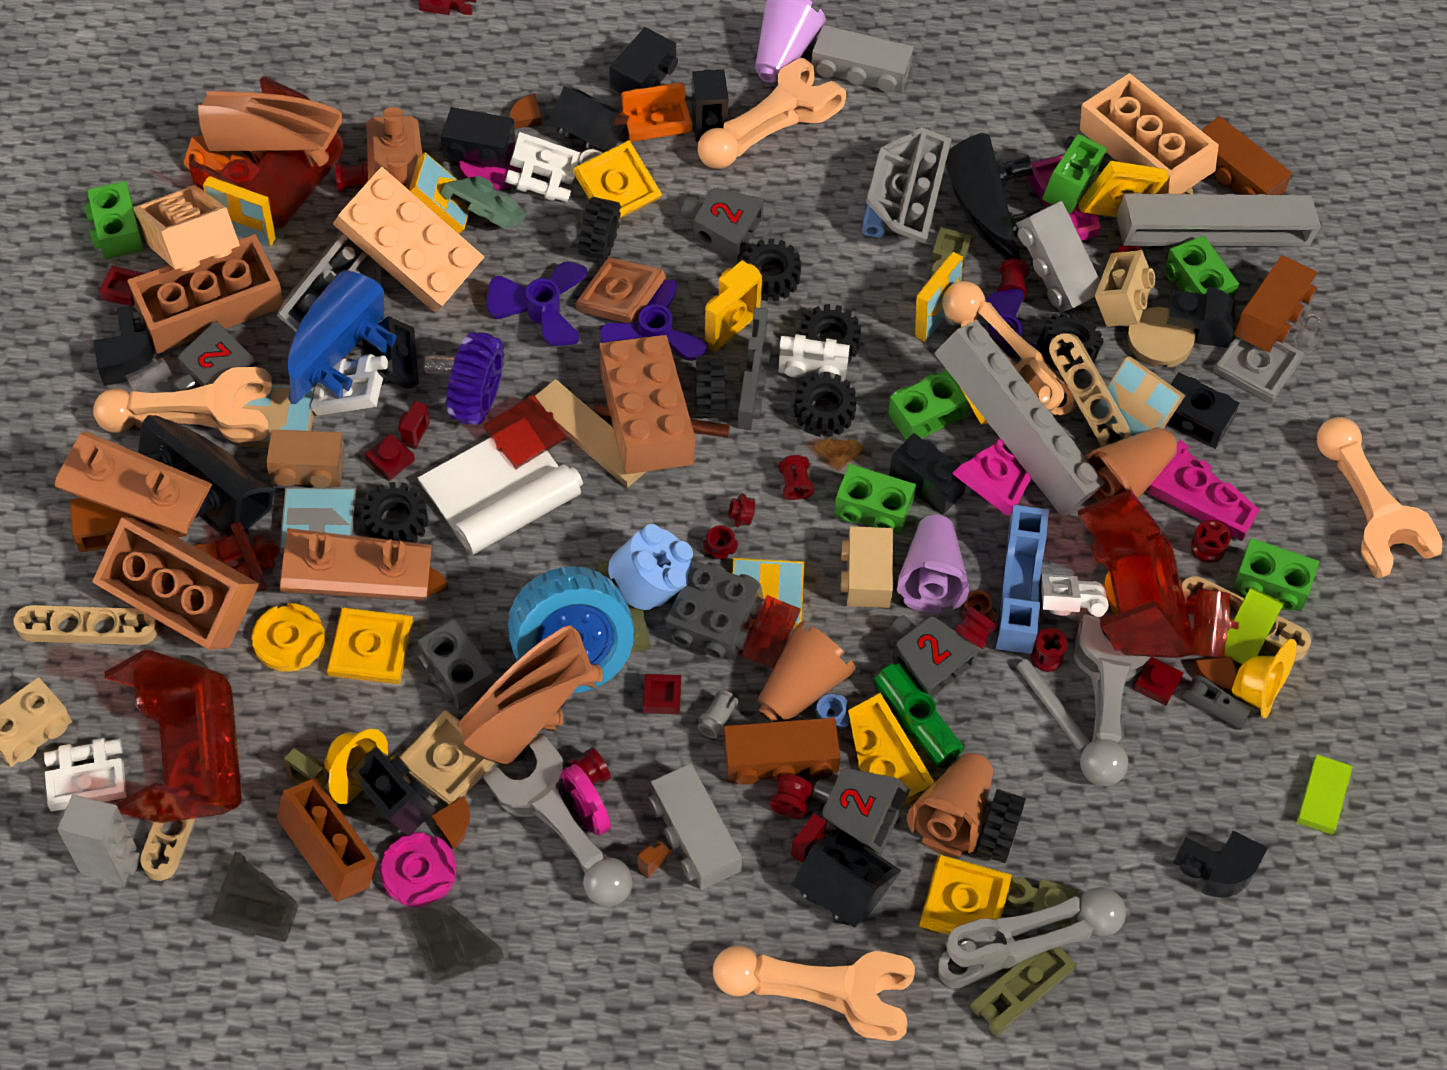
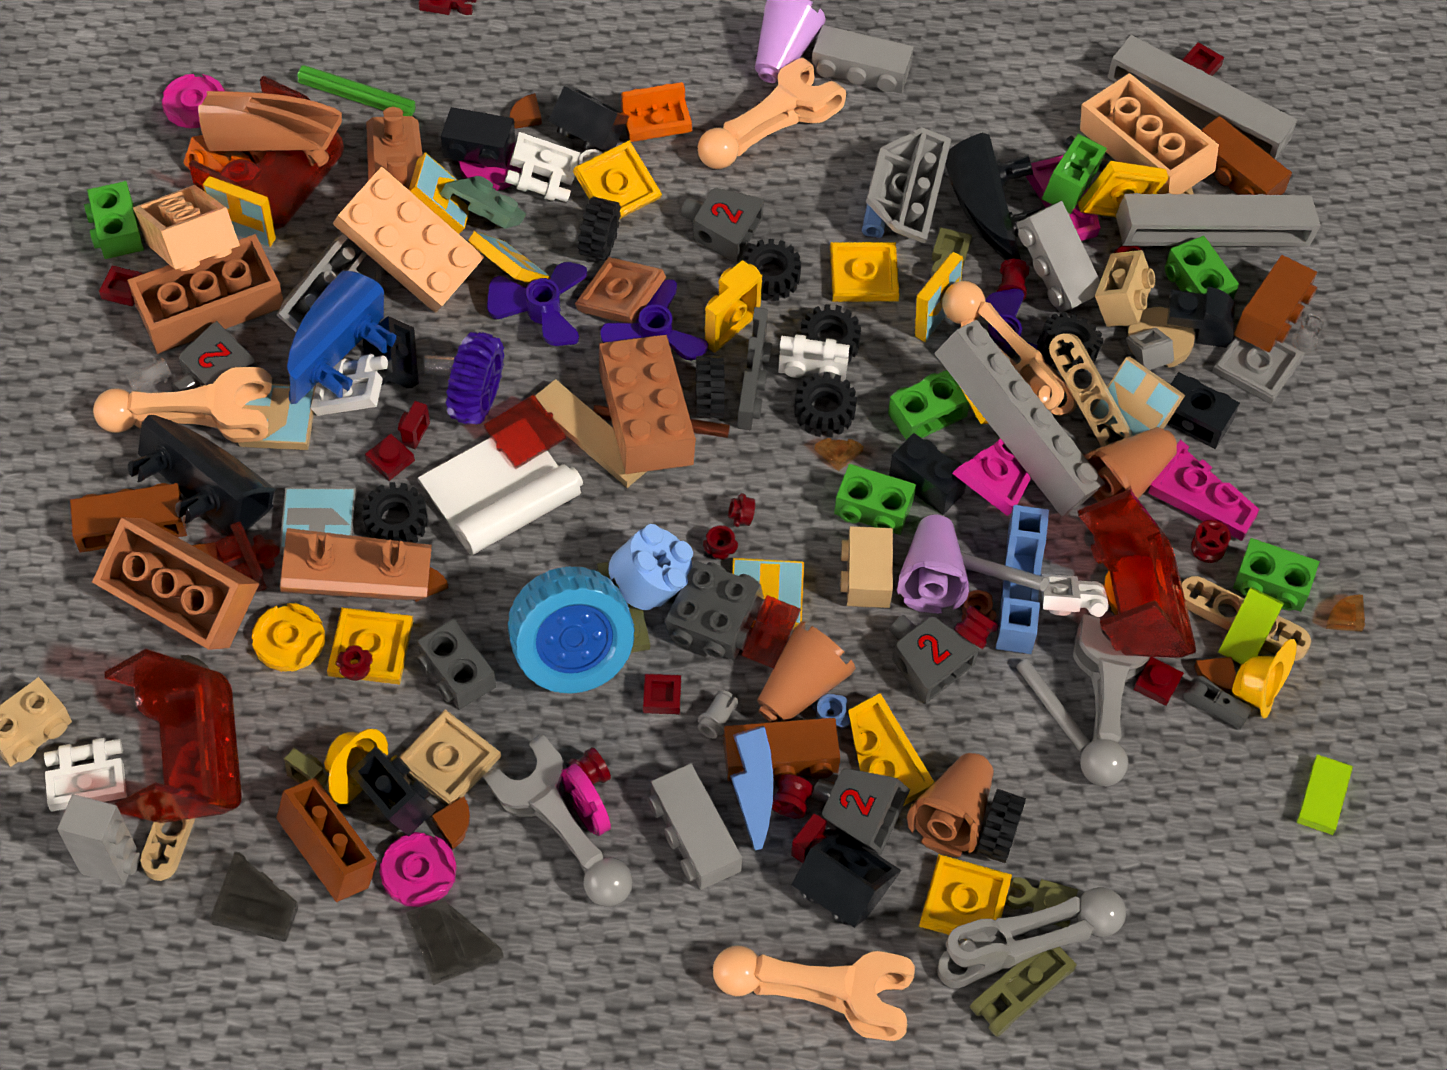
tan beam [14,605,158,645] -> none
nougat piece [55,431,212,535] -> none
black brick [93,306,154,386] -> none
medium nougat brick [266,429,345,488] -> none
dark red bush [335,161,368,192] -> none
nougat piece [457,625,603,765] -> none
black brick [609,27,678,94] -> none
dark orange tile [638,841,673,878] -> none
black brick [691,69,729,142] -> none
dark red bush [778,455,814,500] -> none
green piece [873,663,964,768] -> none
dark red bush [1031,628,1068,672] -> none
black brick [1173,830,1268,898] -> none
clear red hips [1182,589,1240,658] -> none
light nougat piece [1317,417,1442,578] -> none
none -> dark pink tile [162,74,225,129]
none -> bright green axle [297,65,416,116]
none -> dark red plate [336,645,373,681]
none -> yellow tile [468,231,551,283]
none -> medium blue slope [730,726,773,851]
none -> yellow tile [830,242,899,302]
none -> light grey bar [961,553,1049,591]
none -> light grey brick [1108,35,1297,160]
none -> light grey slope [1126,327,1174,370]
none -> dark red plate [1182,42,1224,76]
none -> clear orange tile [1326,594,1365,632]

